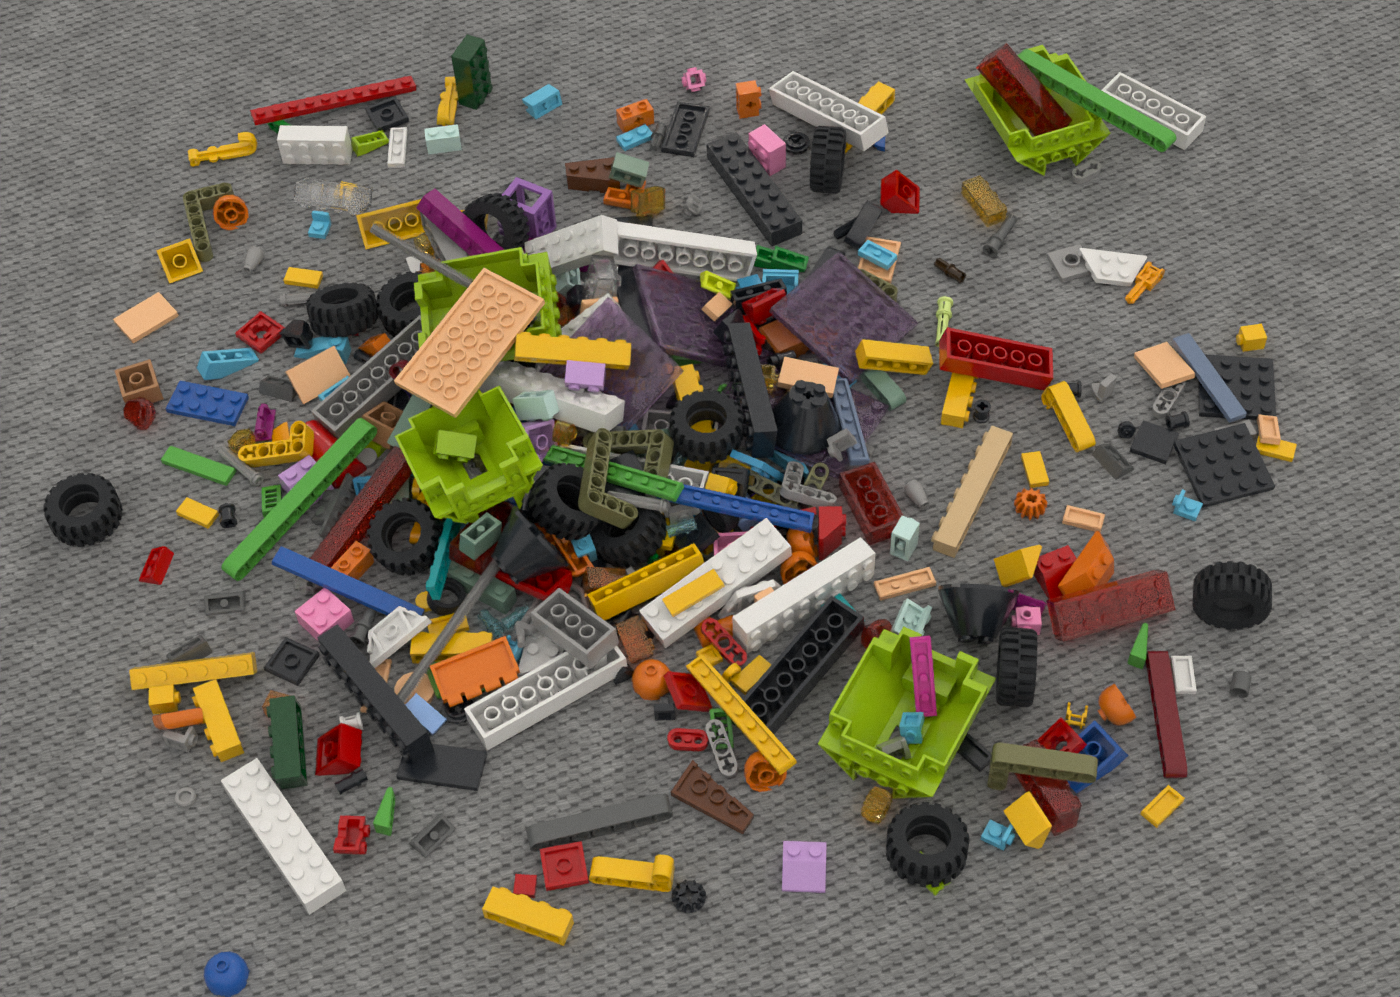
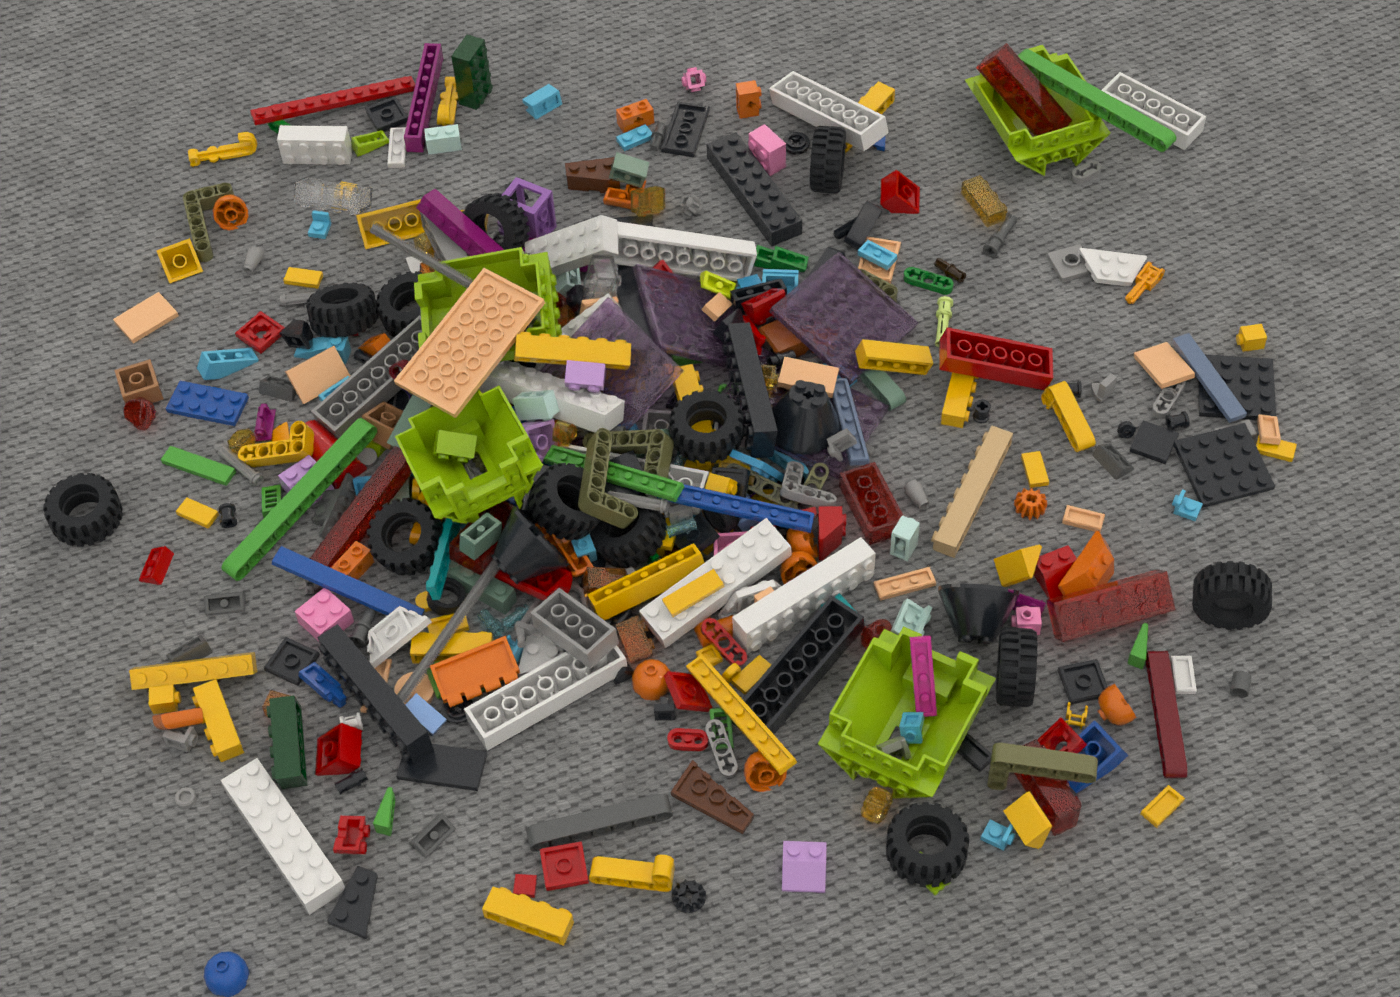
none -> blue hinge [299,662,347,708]
none -> black wing [327,866,378,939]
none -> magenta brick [404,43,443,152]
none -> green beam [903,267,954,295]
none -> black tile [1058,659,1108,705]

